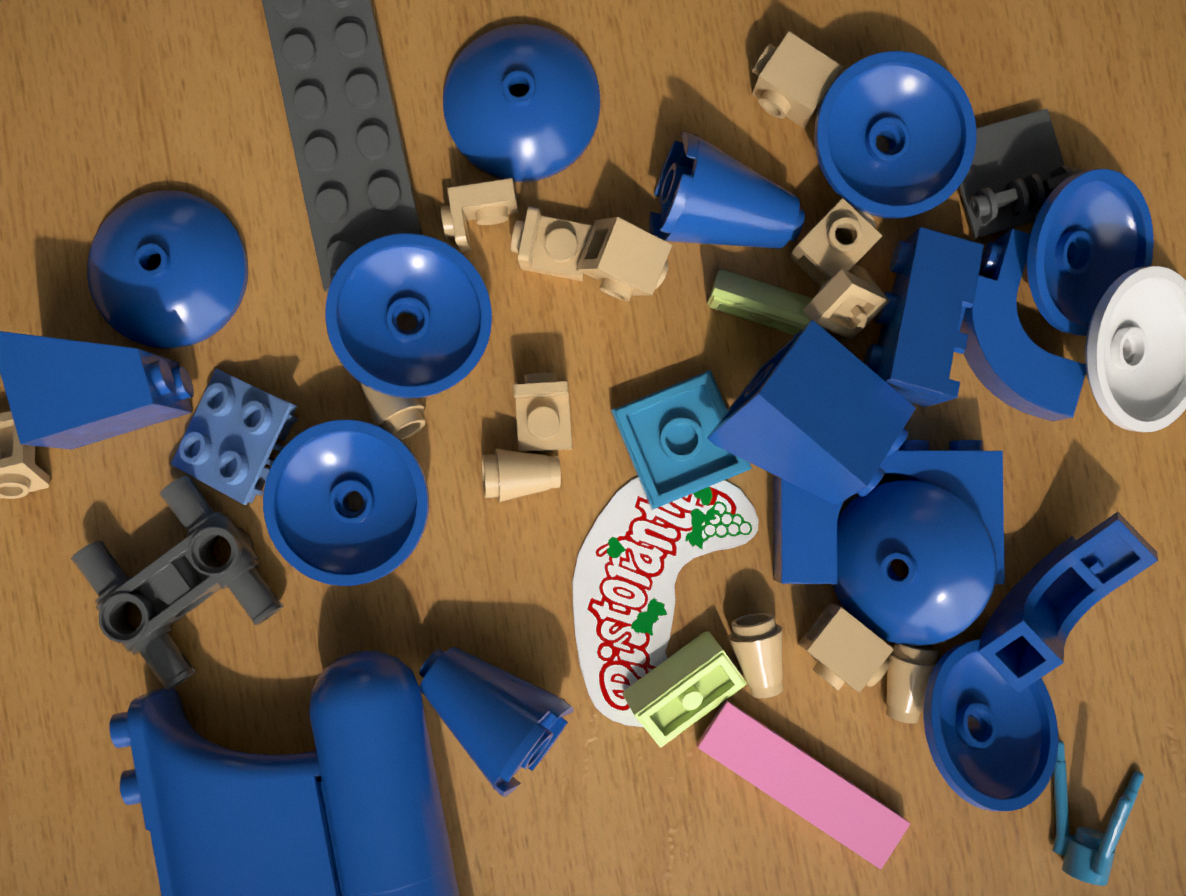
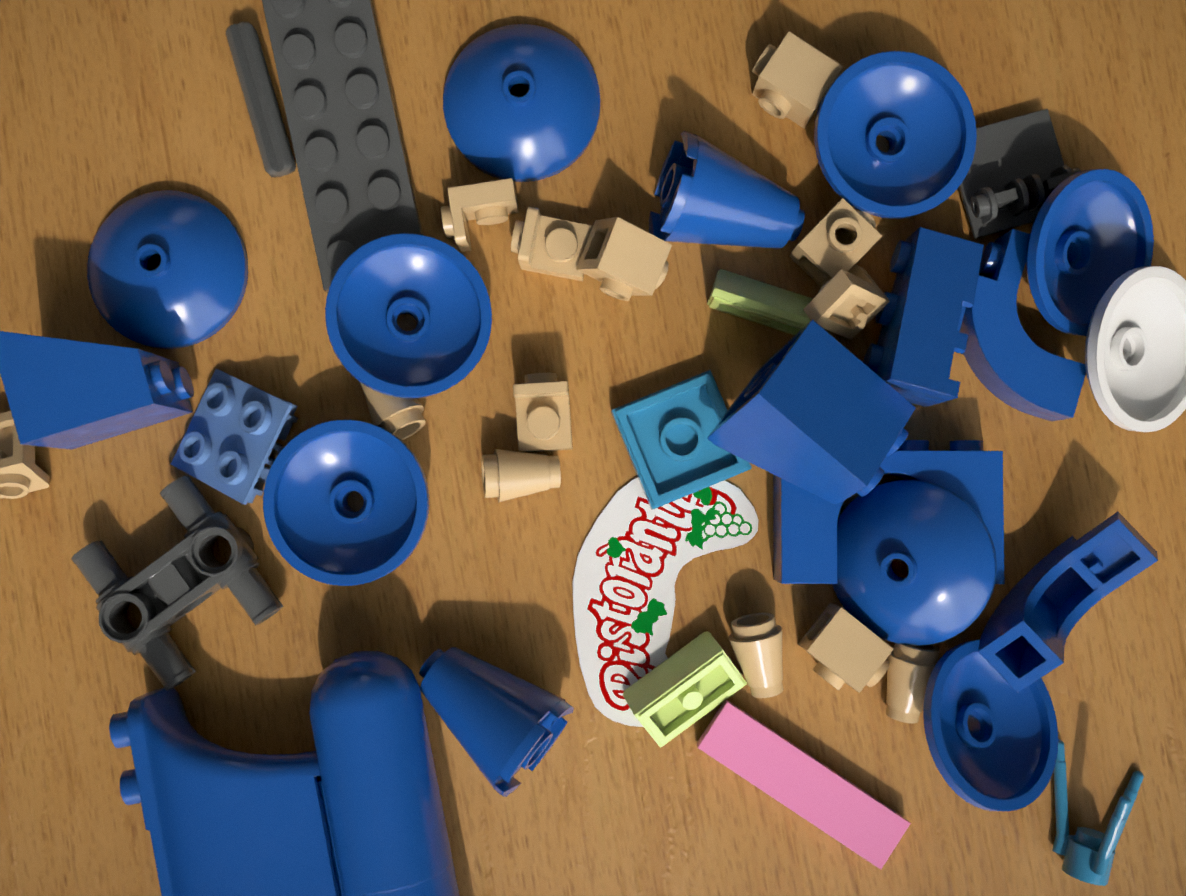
none -> dark grey axle [226,22,296,178]

